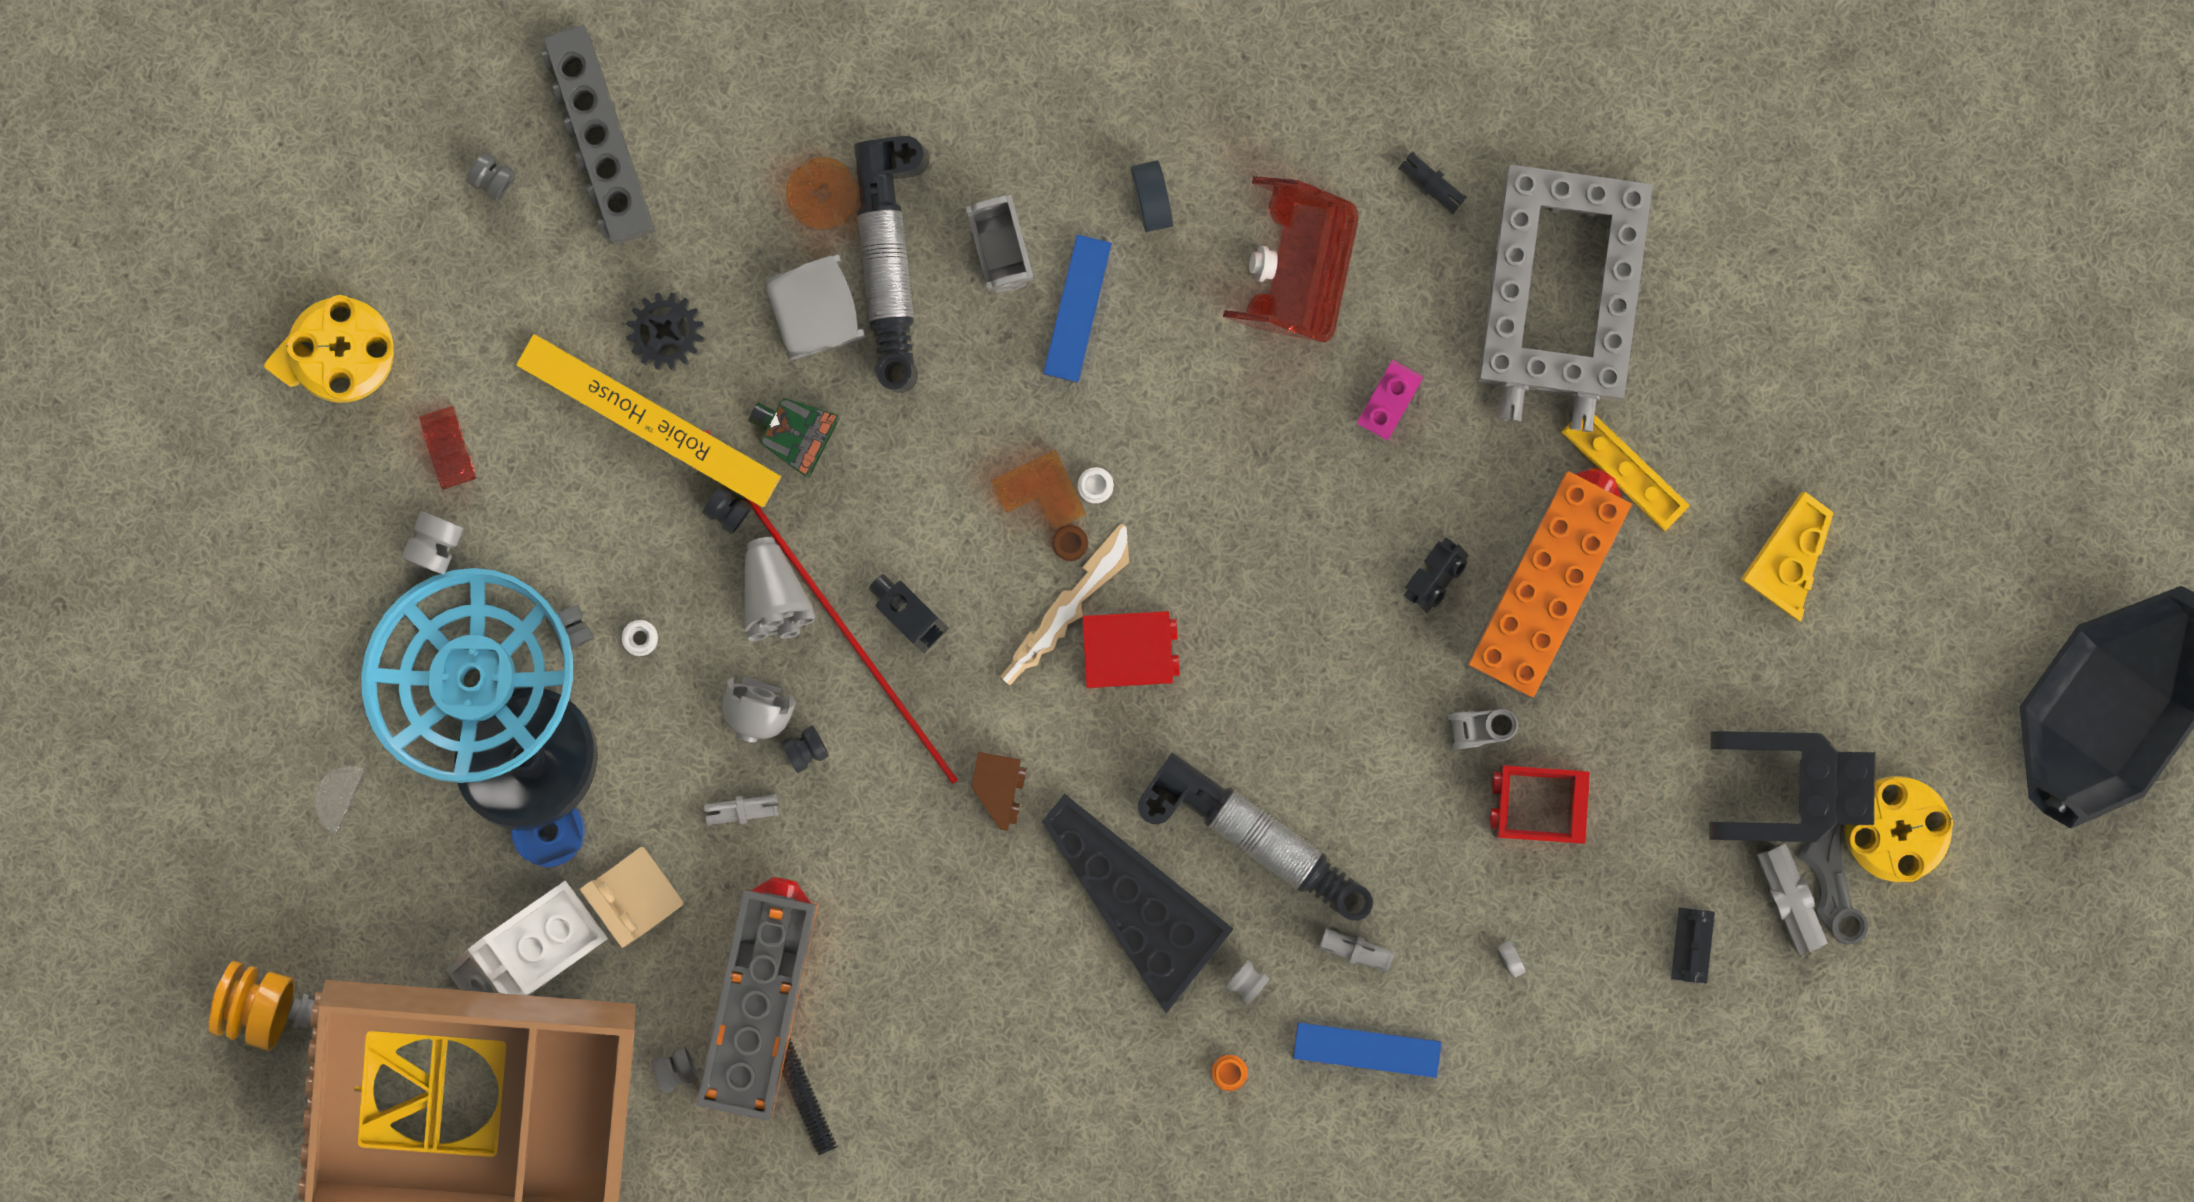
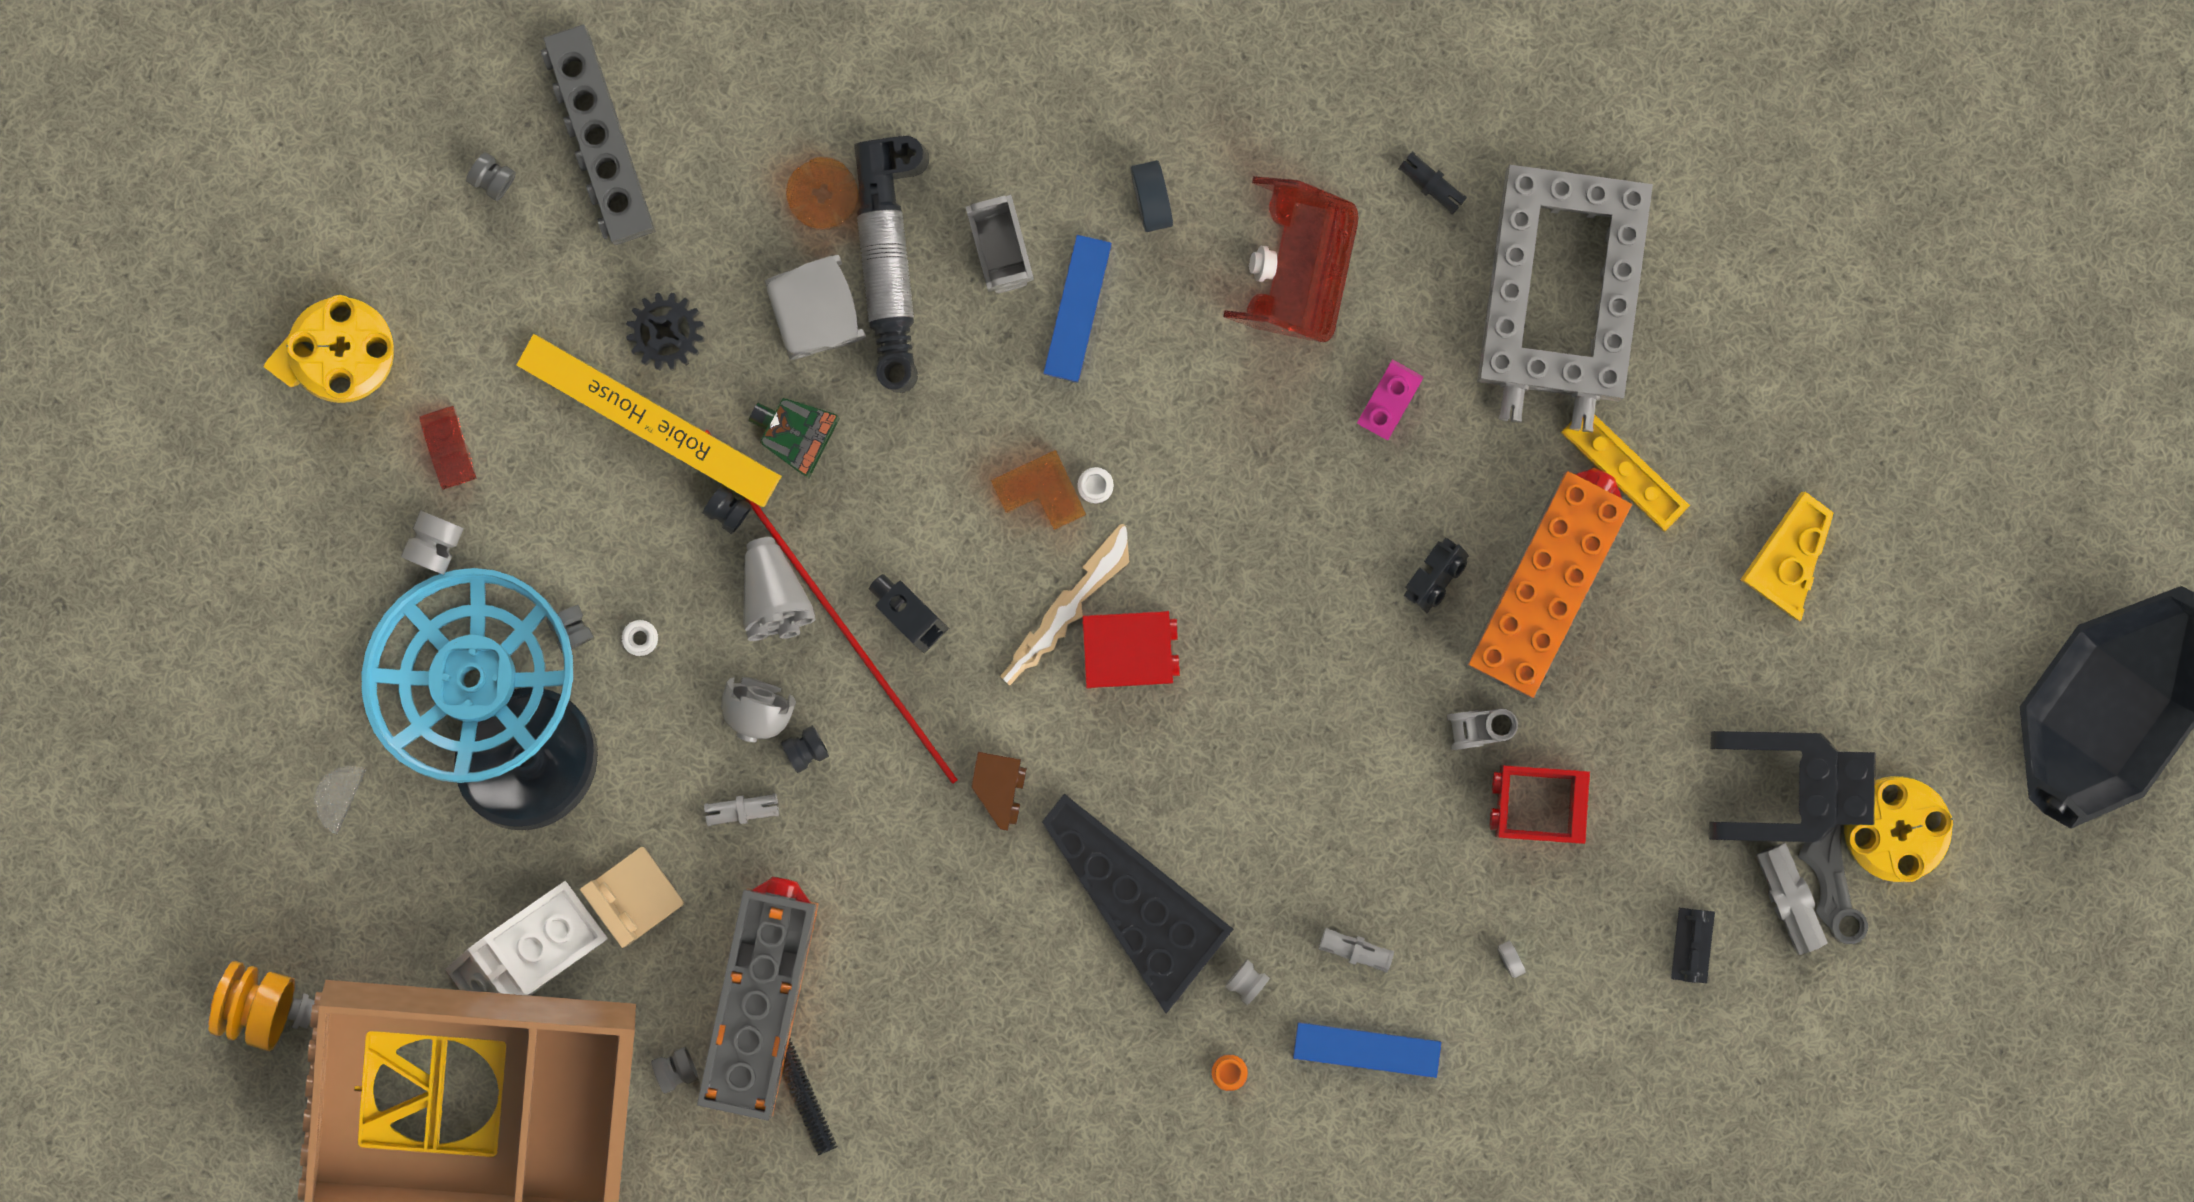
blue plate [511,807,585,867] -> none
reddish brown tile [1052,525,1088,561] -> none
piece [1138,752,1373,921] -> none

